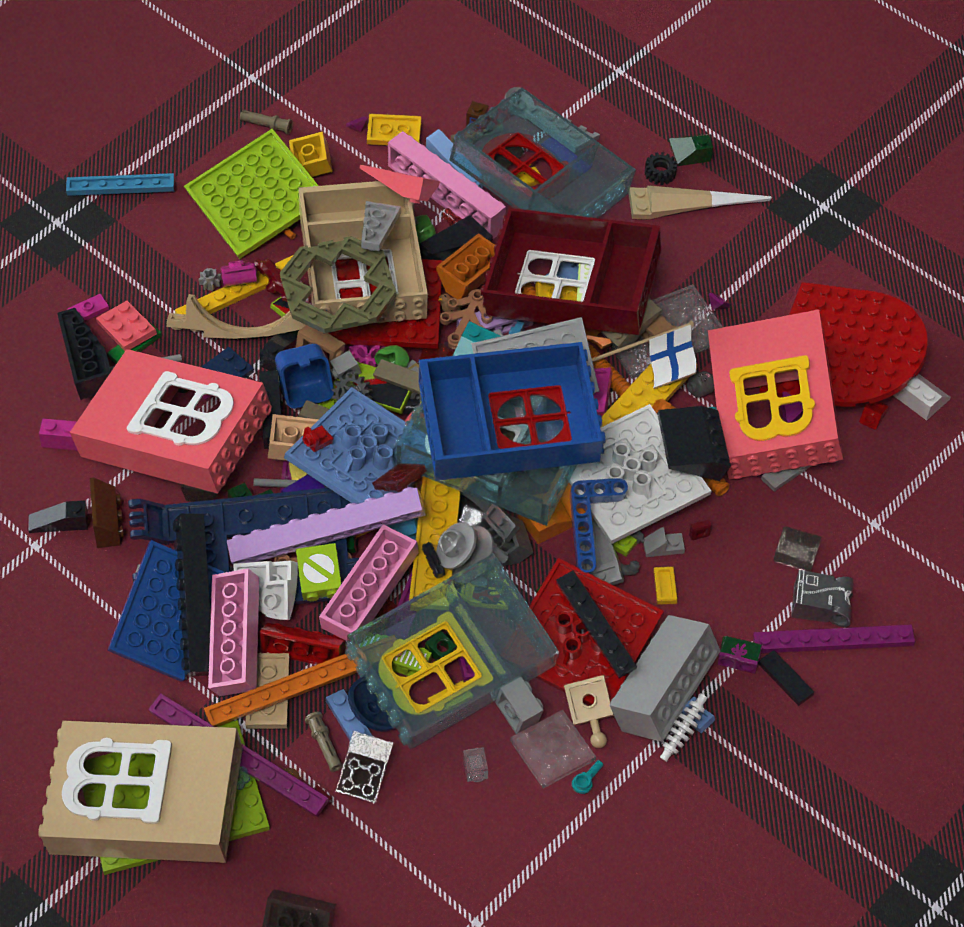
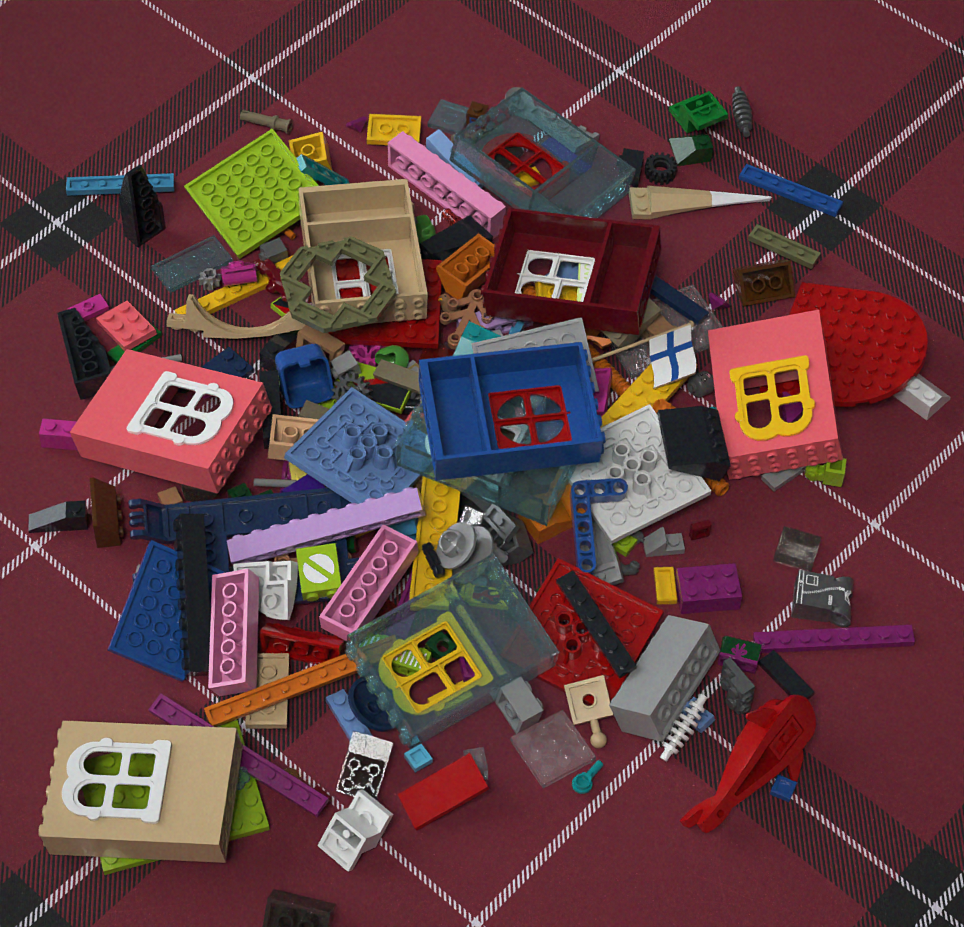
red bracket [302,425,334,452] -> none
dark tan pin [305,711,343,772] -> none
coral wedge [360,165,440,204] -> none
light grey wing [361,201,401,251] -> none
clear red plate [372,463,427,492] -> none
red bracket [859,402,889,430] -> none
none -> black wedge [120,164,166,247]
none -> clear light blue tile [151,235,233,293]
none -> medium nougat tile [157,486,183,505]
none -> dark grey brick [259,238,288,263]
none -> teal plate [296,154,350,185]
none -> white bracket [317,789,394,872]
none -> red tile [397,753,490,831]
none -> medium azure plate [404,744,433,773]
none -> clear light blue tile [428,99,469,135]
none -> black slope [617,148,644,188]
none -> dark blue tile [651,275,709,325]
none -> green bracket [669,91,728,133]
none -> magenta brick [675,563,742,614]
none -> red animal [680,695,816,833]
none -> dark grey plate [720,657,755,715]
none -> dark grey piece [732,86,752,137]
none -> reddish brown slope [732,259,795,306]
none -> blue tile [739,164,843,217]
none -> olive plate [748,224,821,269]
none -> blue tile [770,775,797,802]
none -> lime brick [805,458,847,487]

